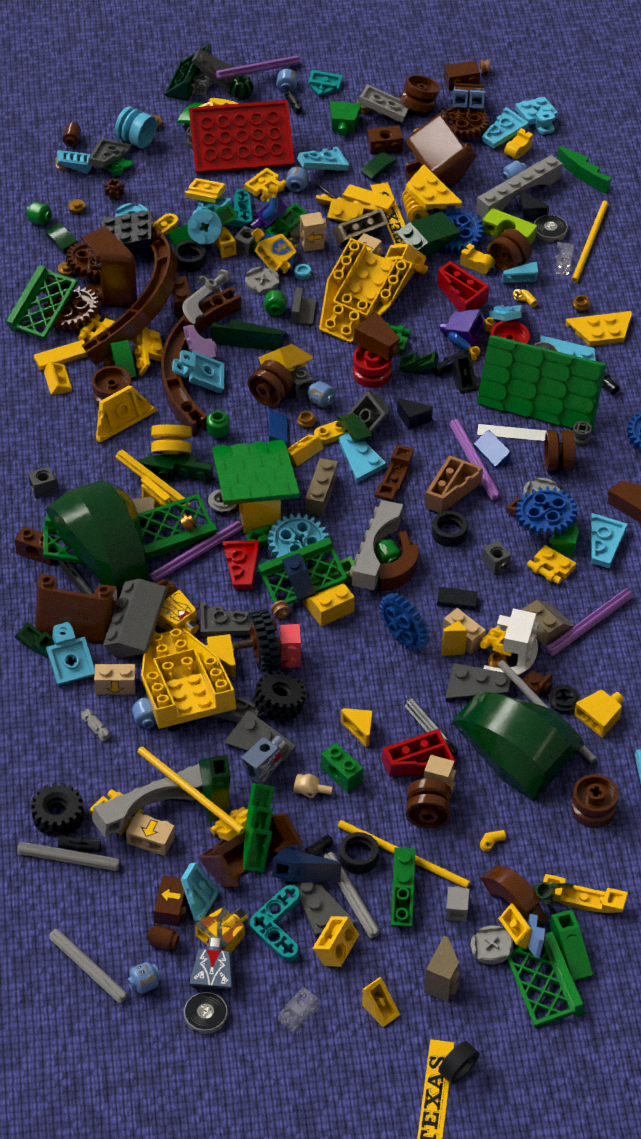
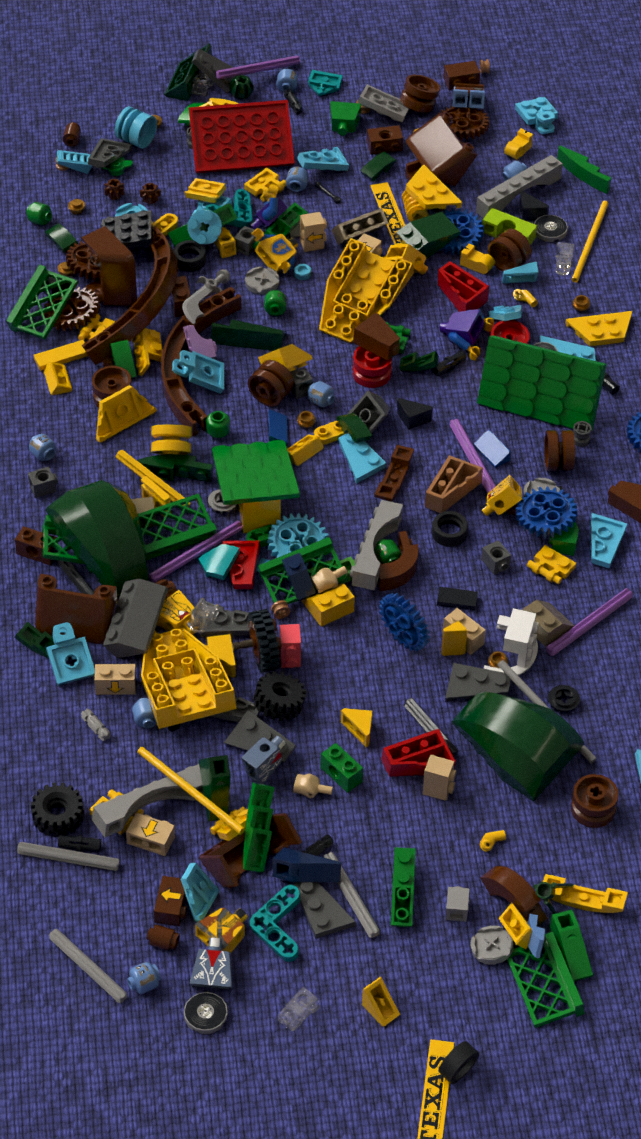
pearl gold plate [180,513,196,532] -> none
dark grey panel [292,287,316,326] -> none
dark tan brick [305,458,338,517] -> none
yellow brick [312,916,360,967] -> none
yellow bracket [315,194,380,222] -> none
yellow piece [338,820,470,888] -> none
black tyre [339,832,379,874] -> none
yellow tile [342,184,395,213] -> none
reddish brown wheel [405,778,452,829] -> none
dark tan slope [424,936,461,1002] -> none
black slope [452,353,477,392] -> none
white sticker [477,424,546,441] -> none
yellow plate [480,627,513,656] -> none
medium azure wing [482,107,529,149] -> none
reddish brown bracket [523,670,553,698] -> none
yellow torso [574,690,624,738] -> none
none -> medium blue head [29,434,56,461]
none -> reddish brown gear [140,183,161,204]
none -> clear piece [189,597,220,633]
none -> teal slope [198,544,240,580]
none -> tan piece [310,566,348,594]
none -> yellow torso [481,475,522,516]

